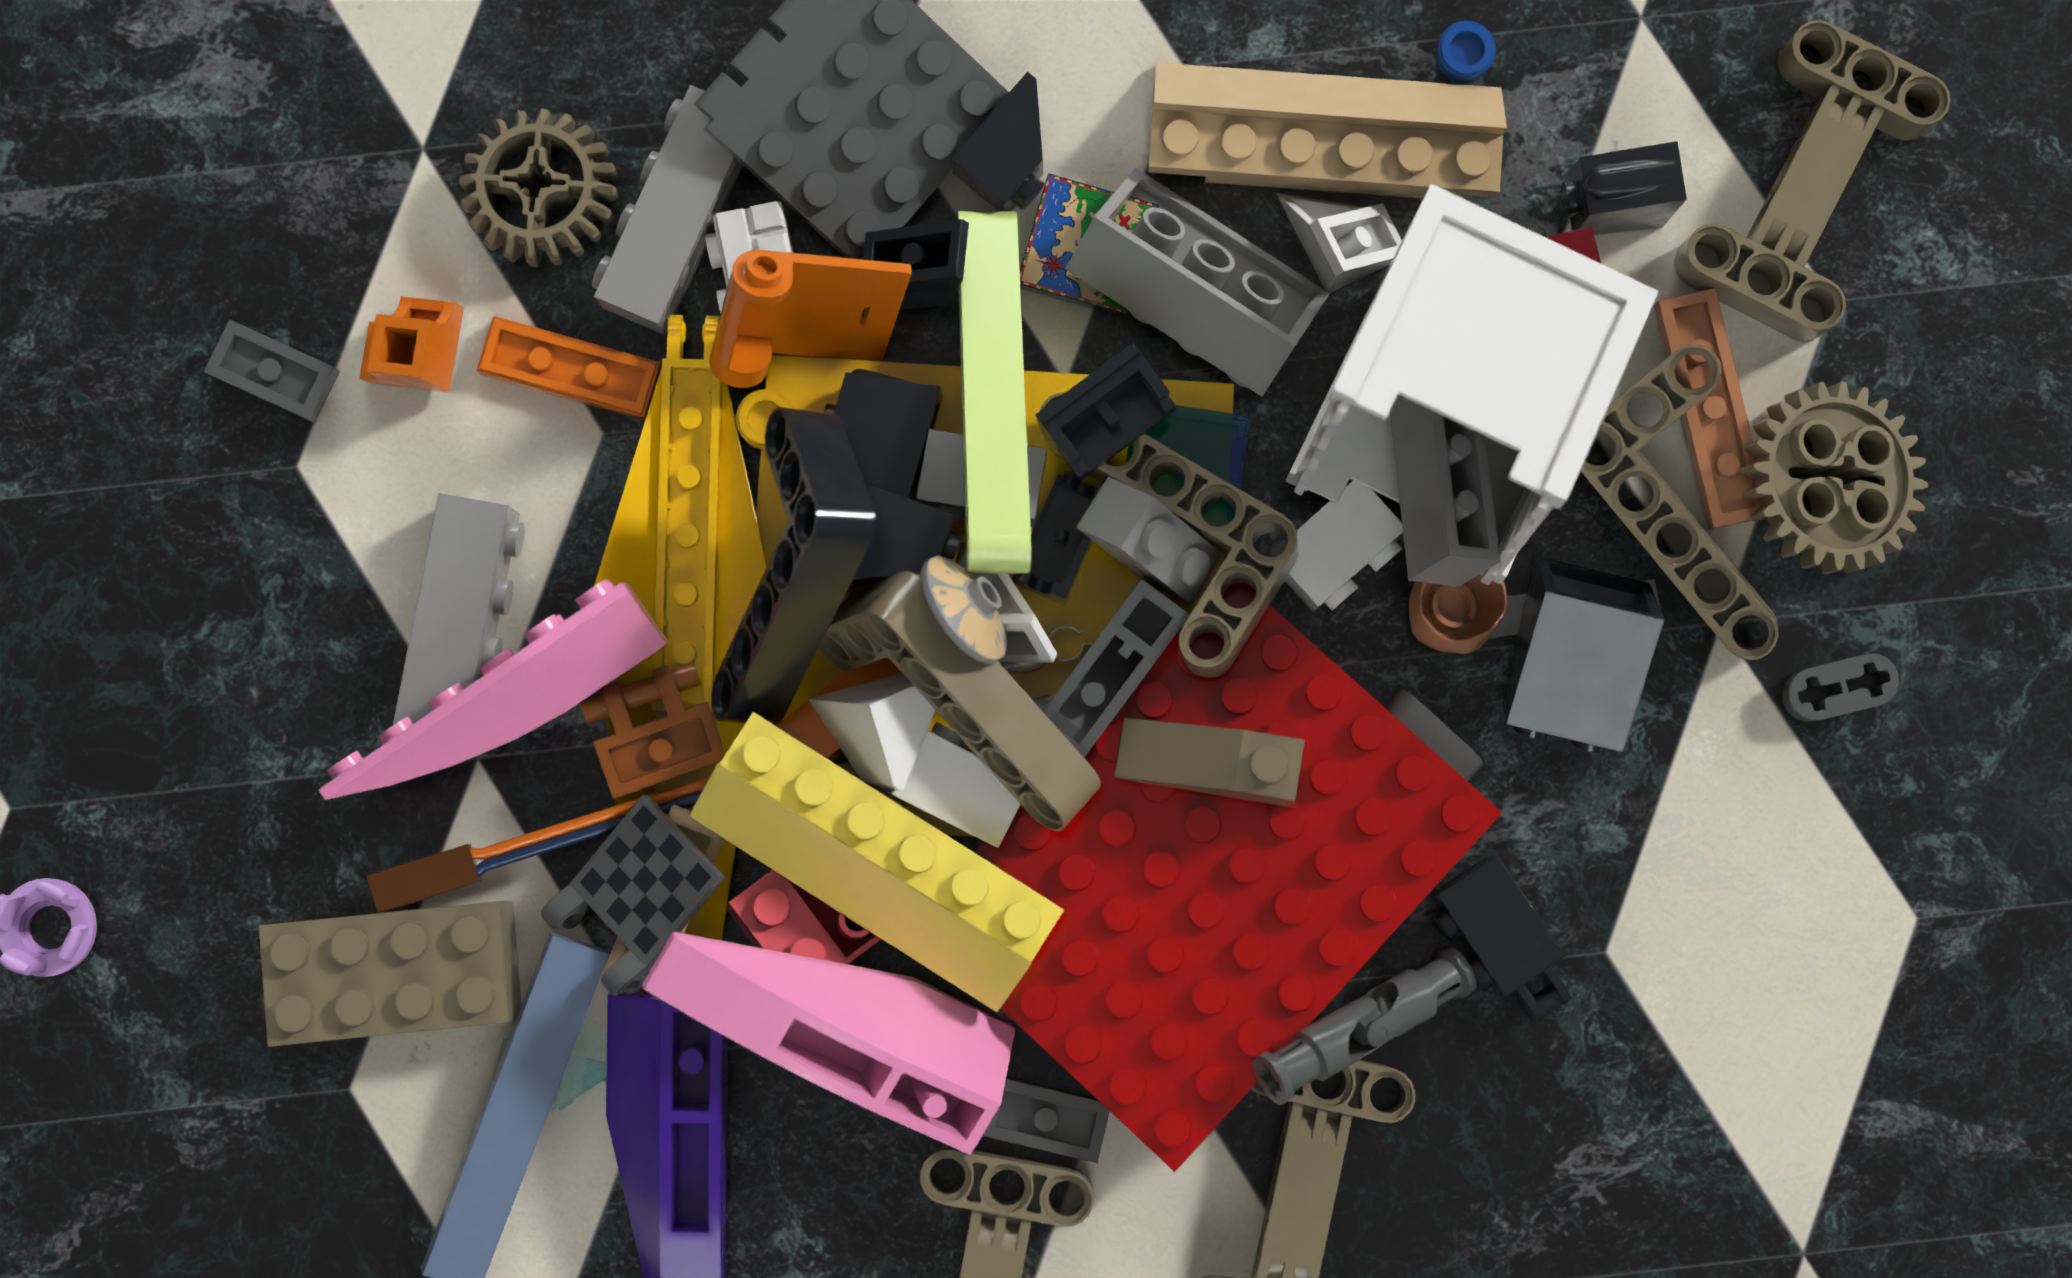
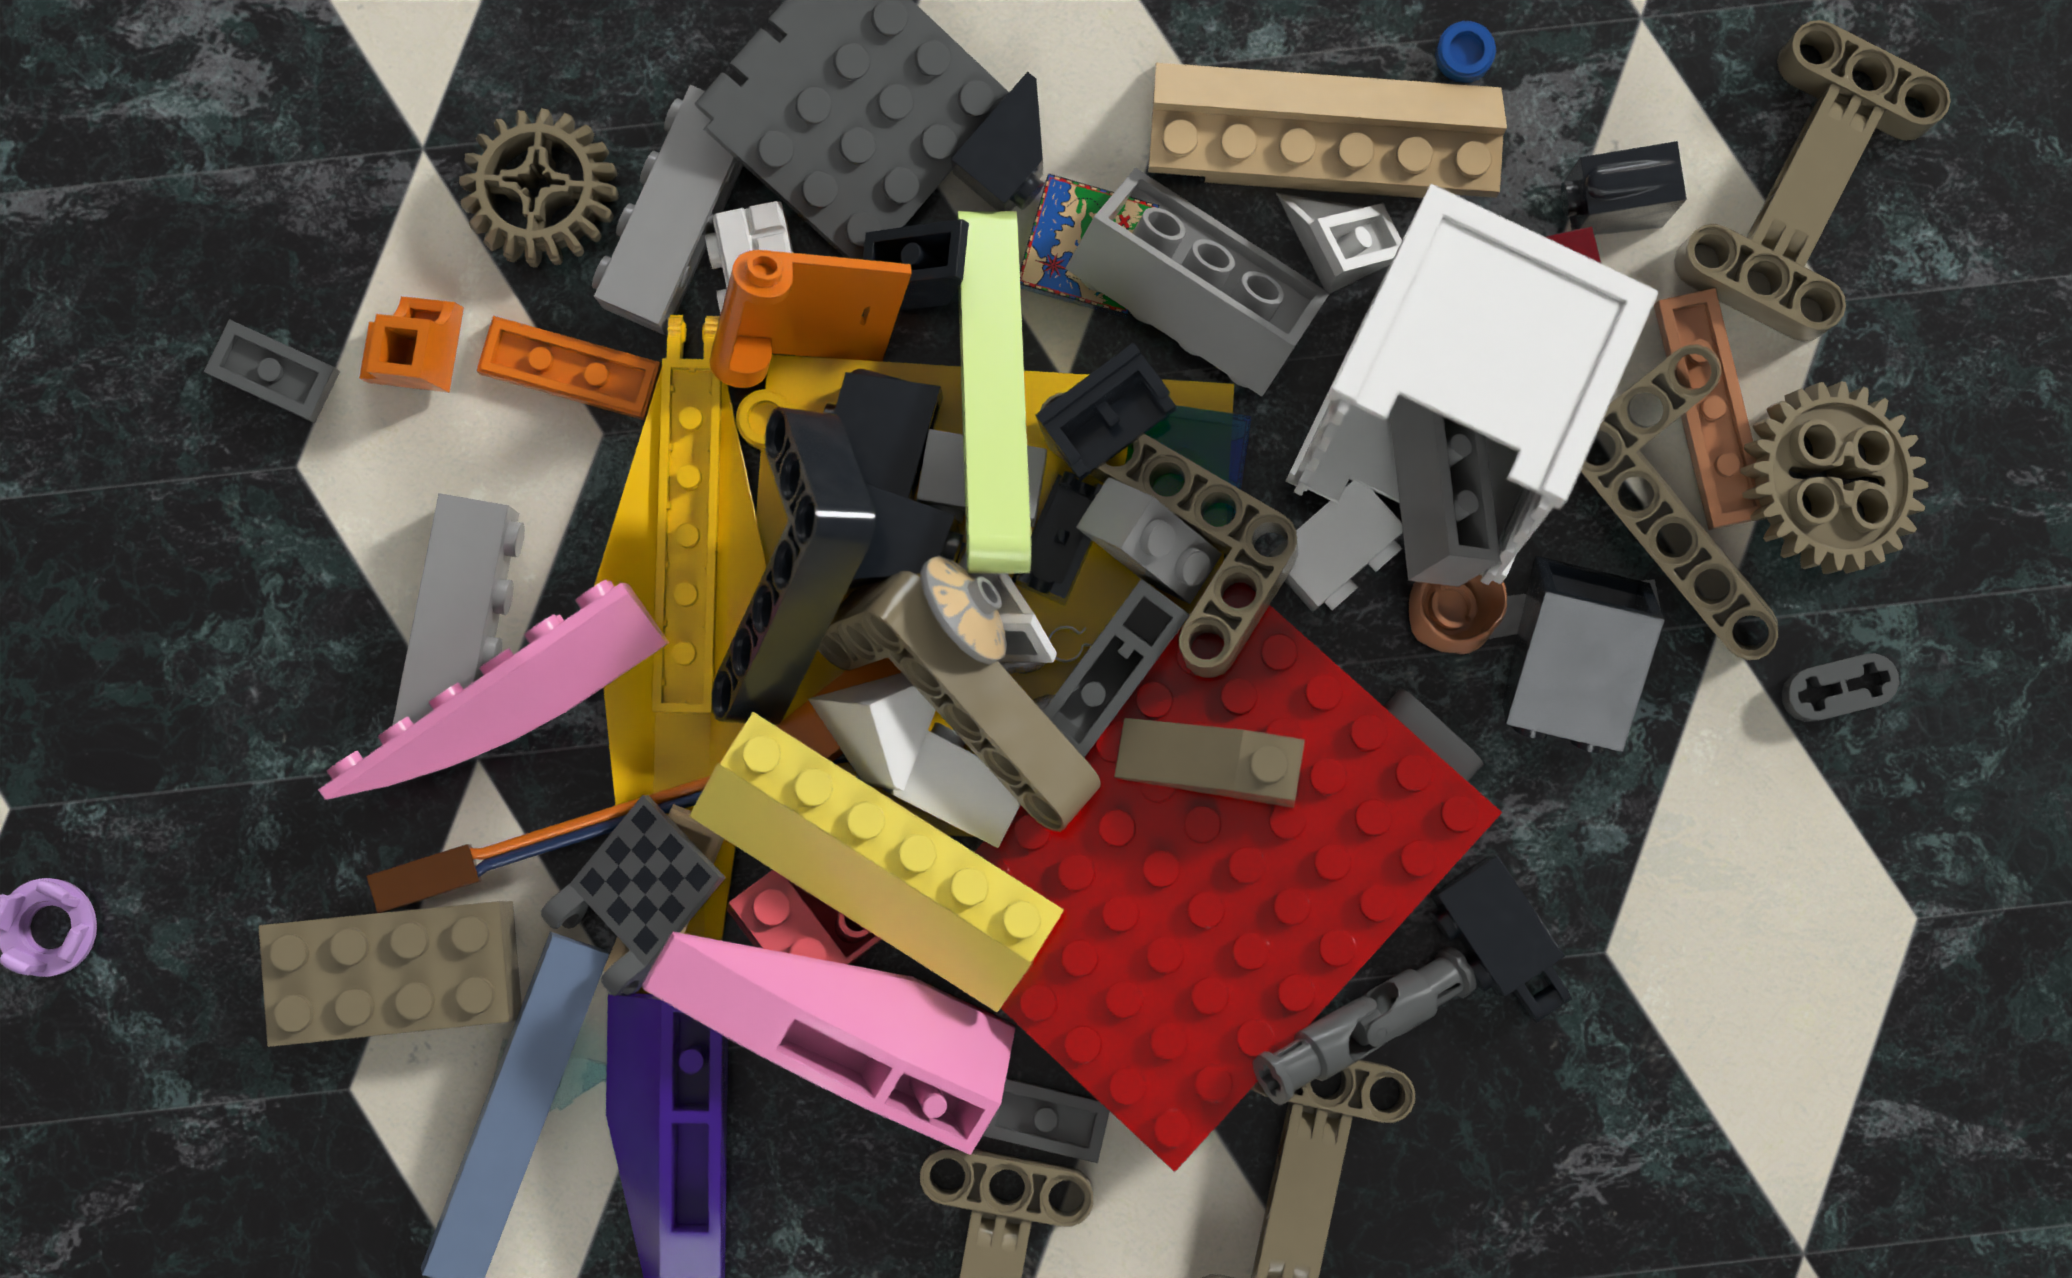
dark orange plate [580,662,726,799] -> none

